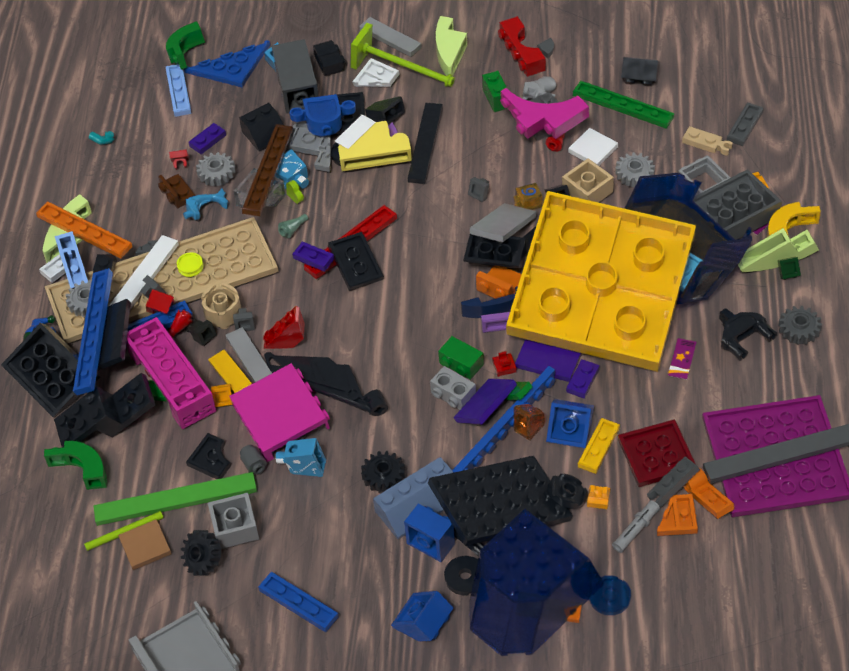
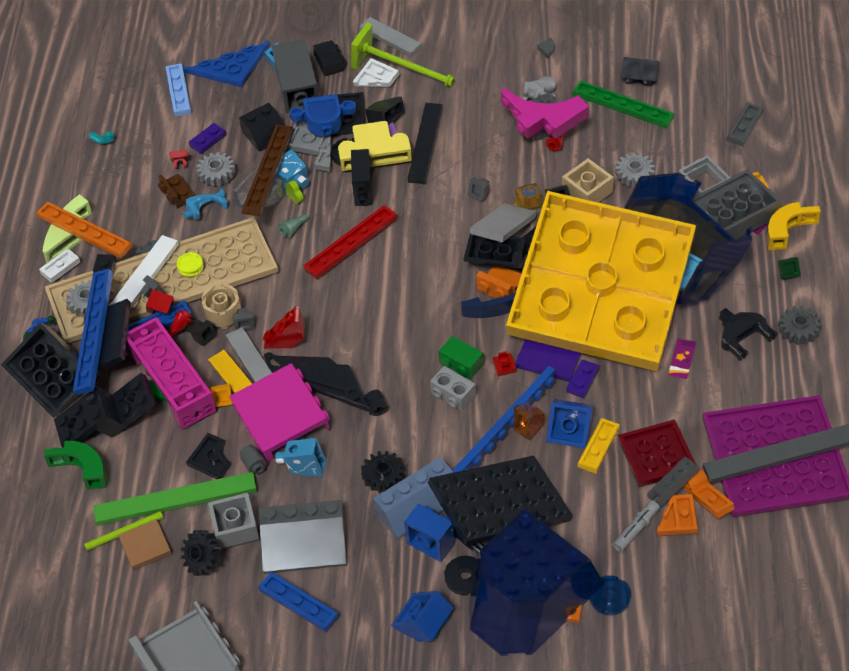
light blue slope [54,231,88,289] -> none
green arch [166,21,205,69] -> none
dark purple plate [292,241,334,272] -> none
black tile [328,232,384,291] -> none
white sticker [335,115,376,149] -> none
yellowish green slope [436,16,467,77] -> none
dark purple tile [453,379,517,424] -> none
medium lavender tile [481,312,510,332] -> none
green brick [482,71,508,112] -> none
red arch [498,16,546,77] -> none
green tile [505,381,533,400] -> none
black tile [548,474,588,509] -> none
white tile [568,128,618,166] -> none
light orange tile [587,485,610,509] -> none
tan plate [682,126,733,155] -> none
yellowish green slope [734,228,819,272] -> none
none -> slope [259,500,347,574]
none -> black window [351,149,373,206]

